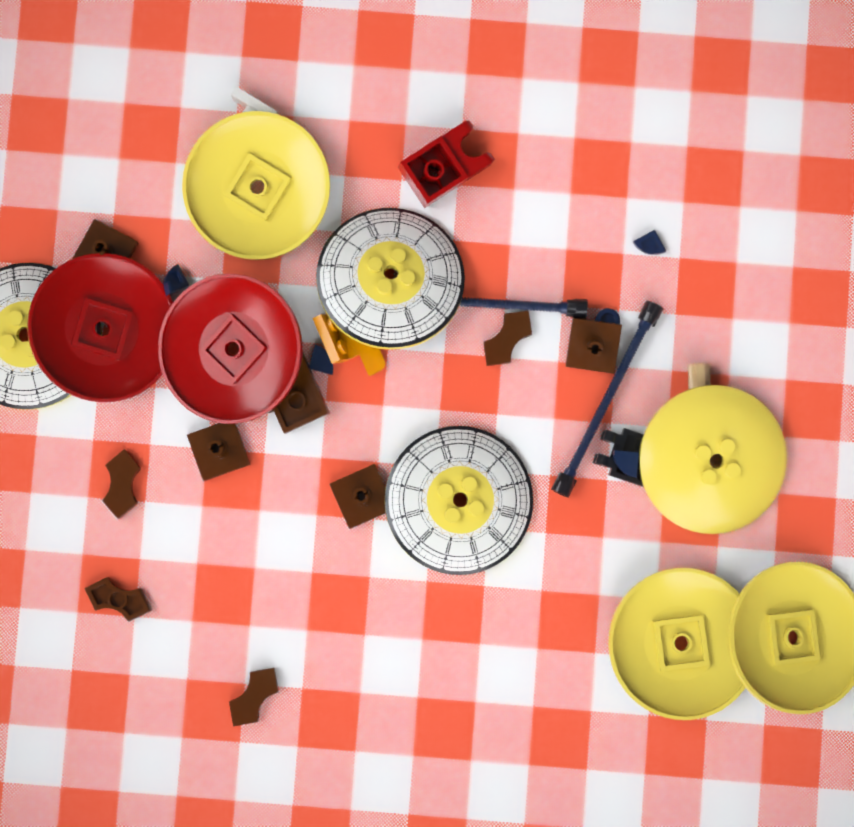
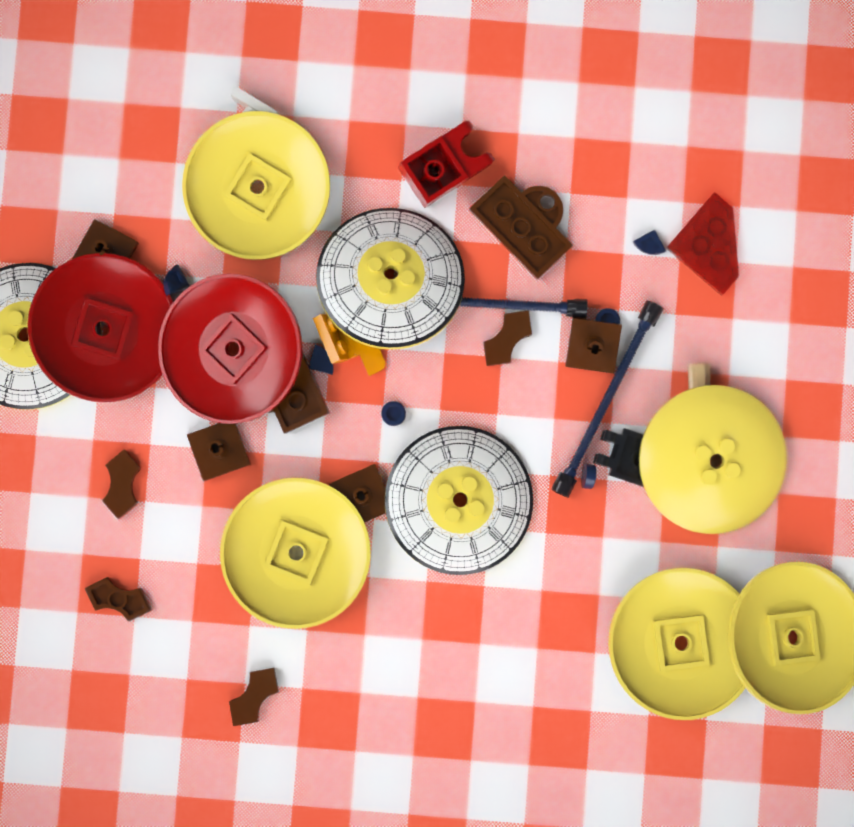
dark blue tile [613,450,639,478] -> none
none -> light yellow dish [220,478,371,629]
none -> dark blue tile [381,401,406,426]
none -> reddish brown plate [469,175,573,280]
none -> tile [581,464,596,489]
none -> clear red plate [666,192,739,296]

